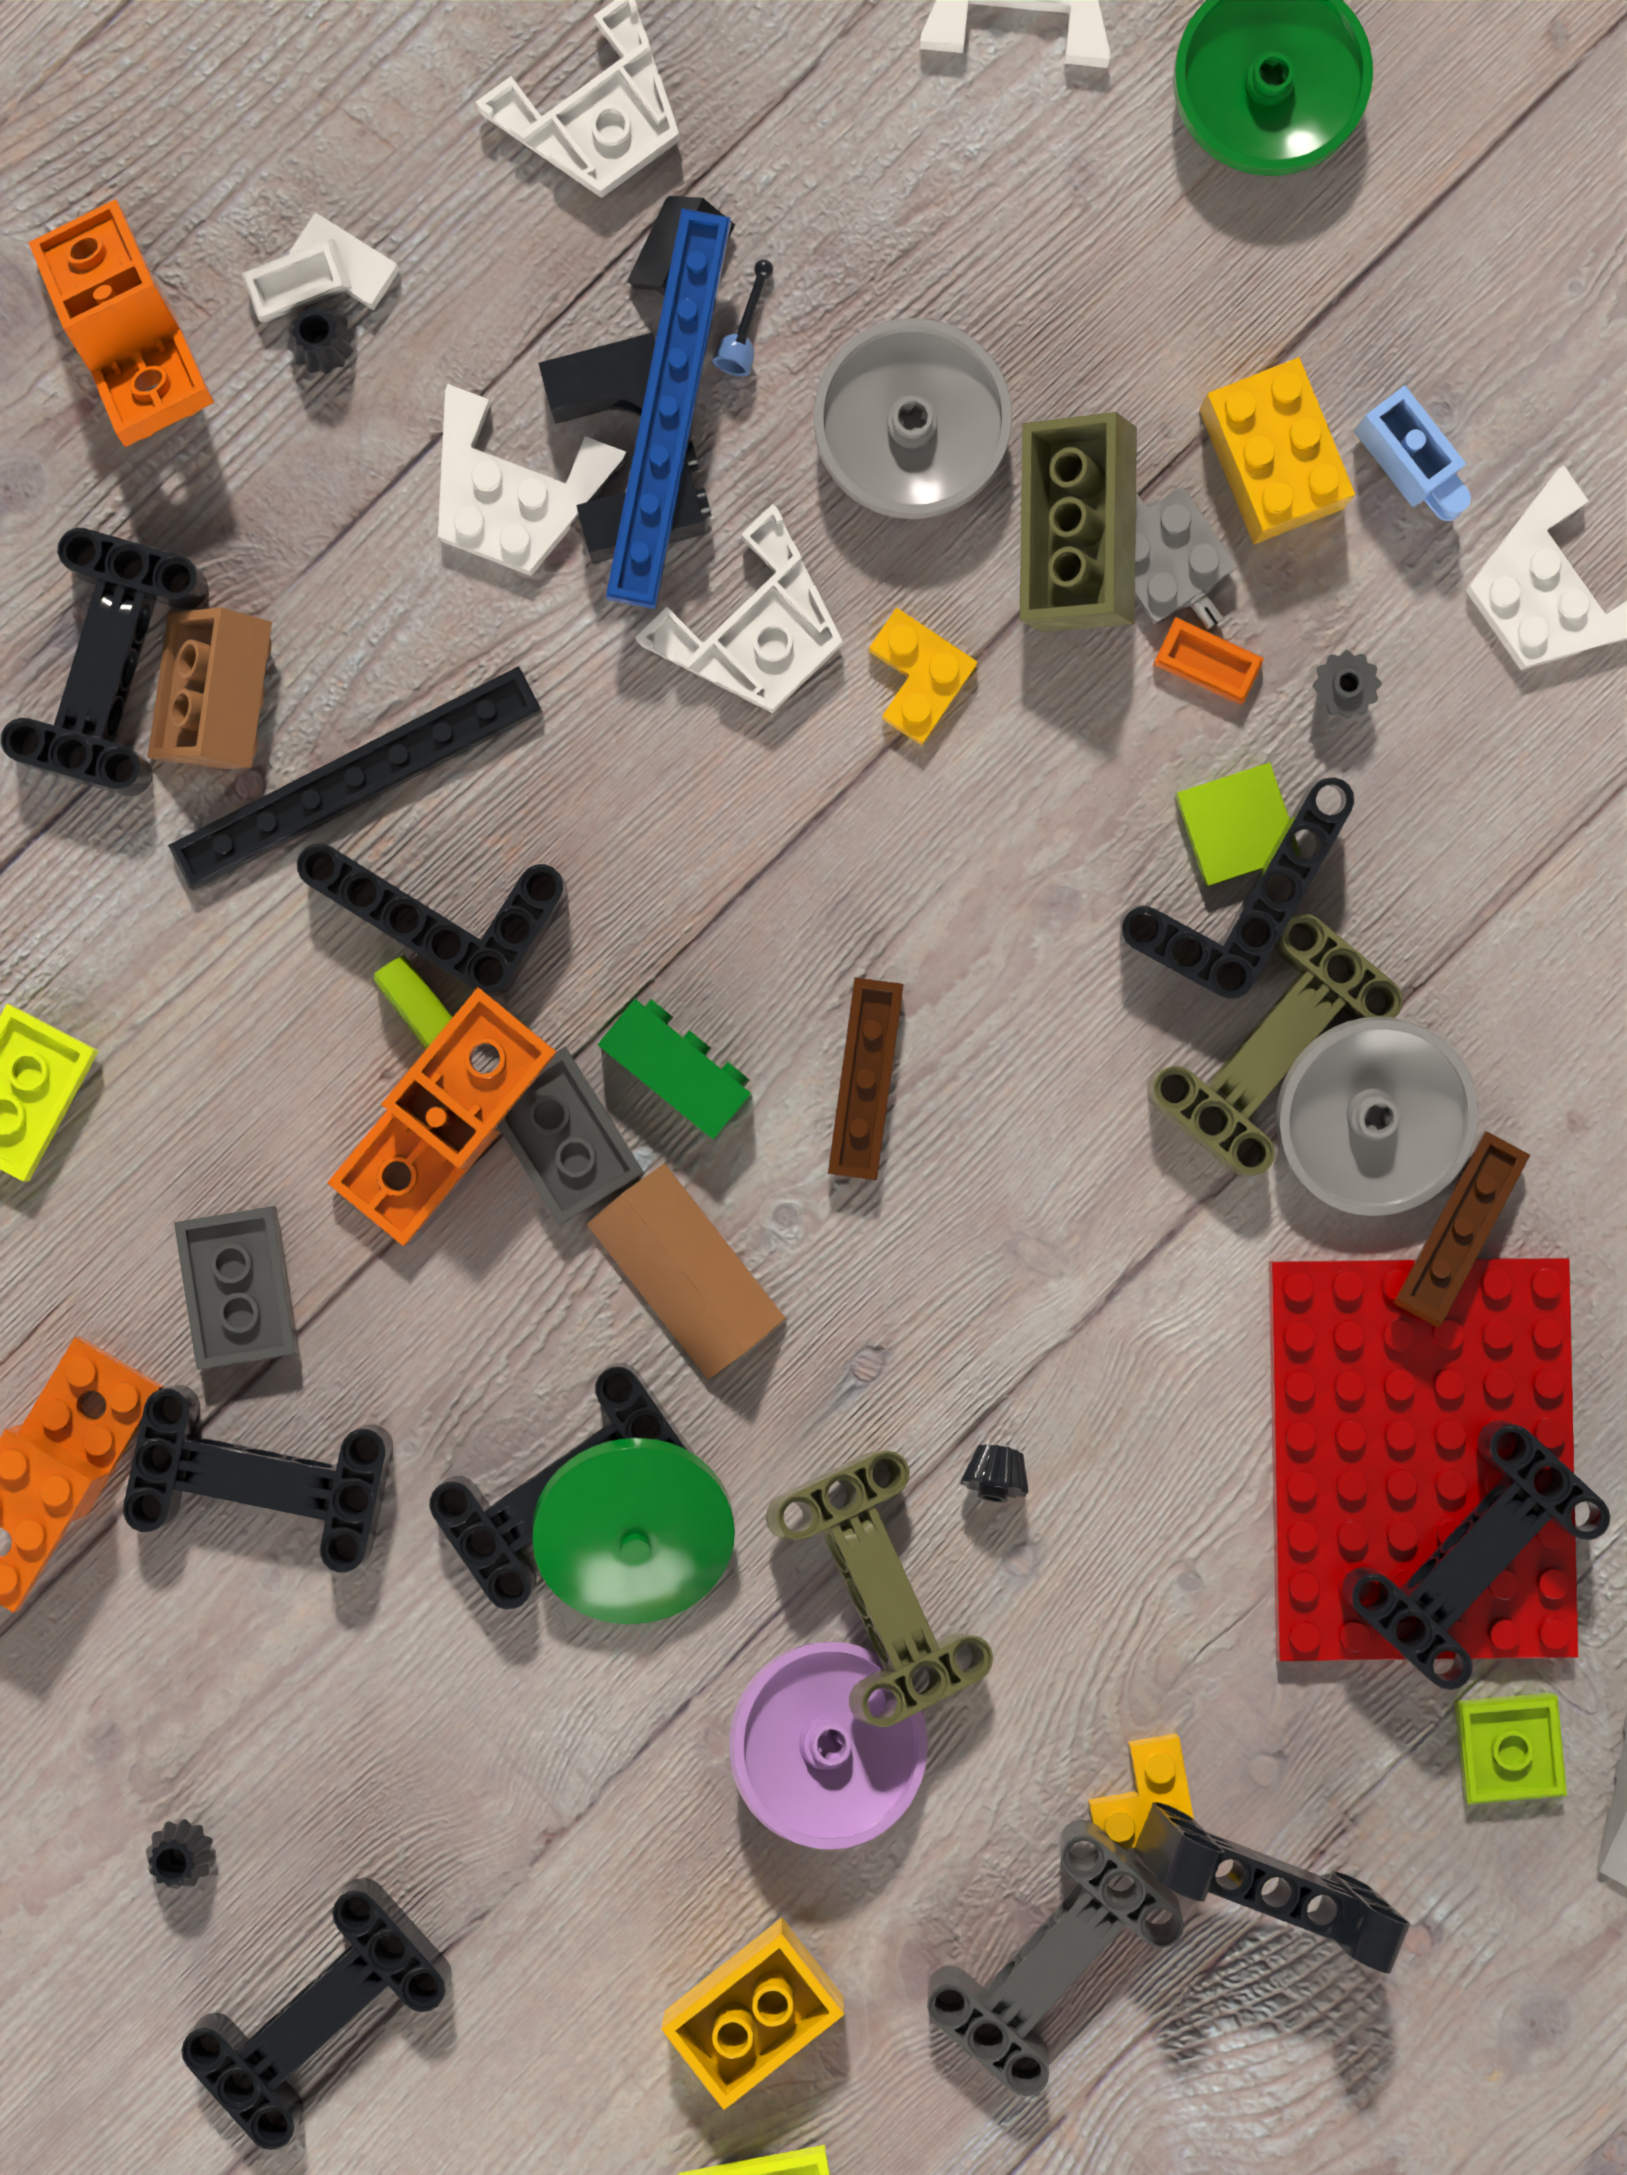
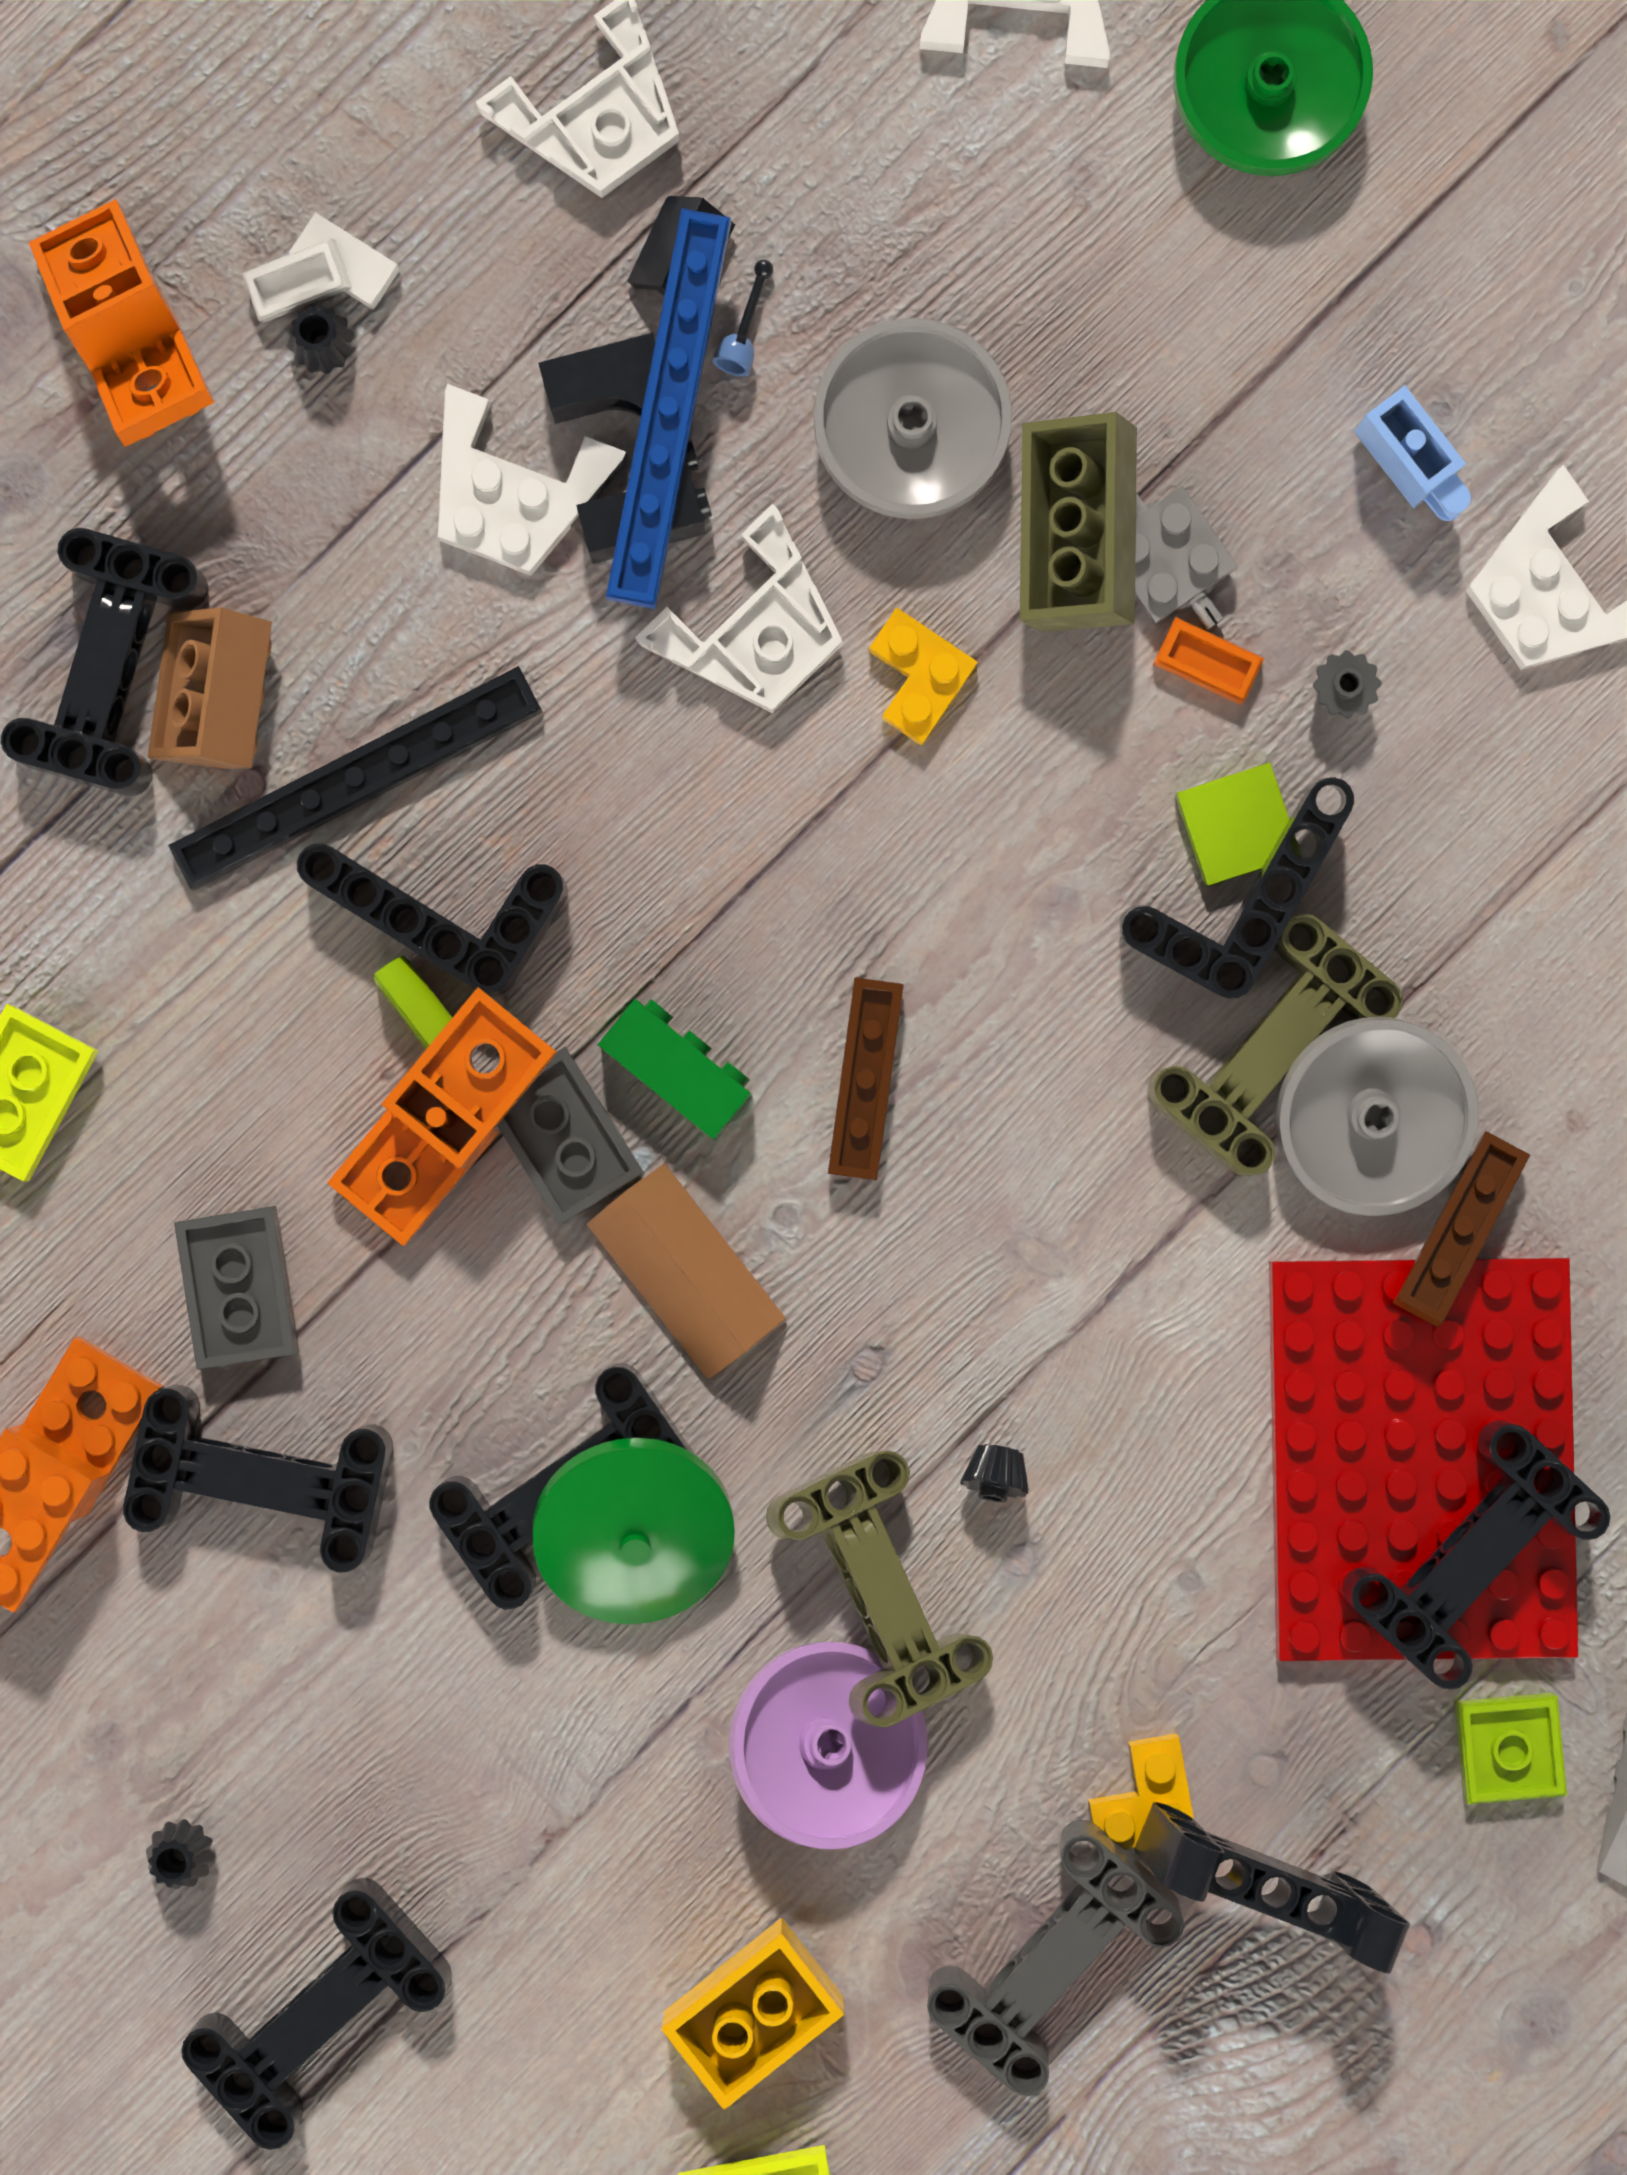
yellow brick [1199,357,1355,545] -> none

